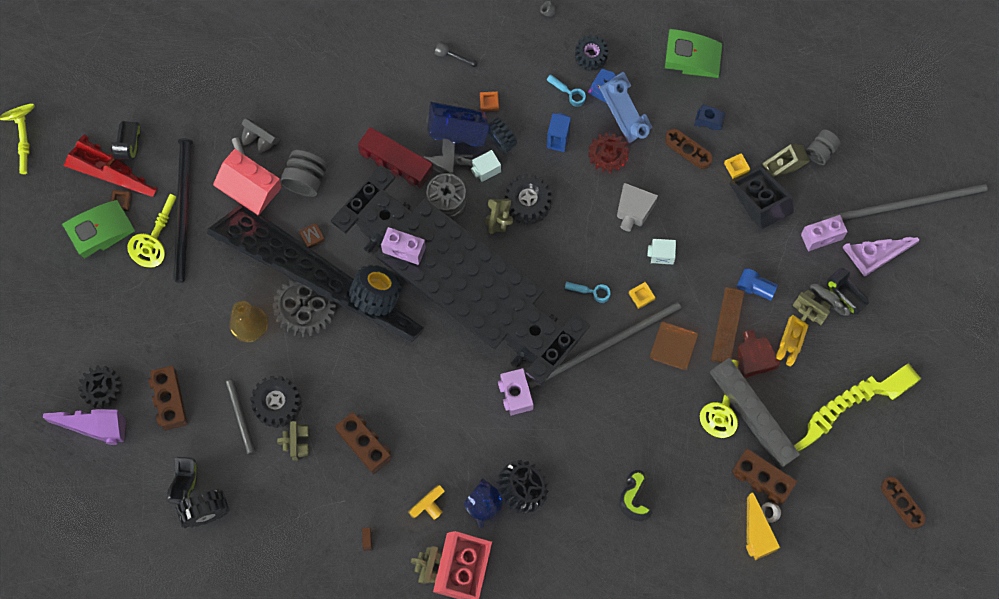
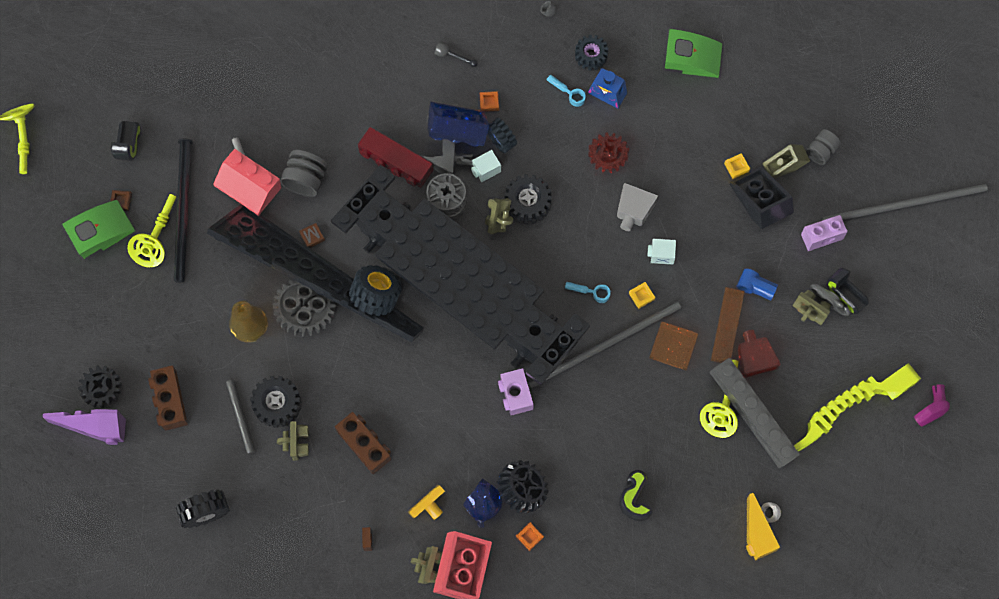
red wedge [64,134,158,197] -> none
black animal [167,457,197,504] -> none
dark grey tile [241,118,281,153] -> none
lavender brick [381,227,426,265] -> none
blue brick [547,113,571,152] -> none
medium blue brick [599,72,653,144] -> none
reddish brown beam [665,129,712,169] -> none
dark blue leg [694,104,726,130] -> none
reddish brown brick [732,448,798,505] -> none
yellow hinge [776,315,809,367] -> none
lavender wing [843,237,919,277] -> none
reddish brown beam [881,477,925,529] -> none
none -> orange tile [516,522,544,551]
none -> magenta arm [914,384,950,427]

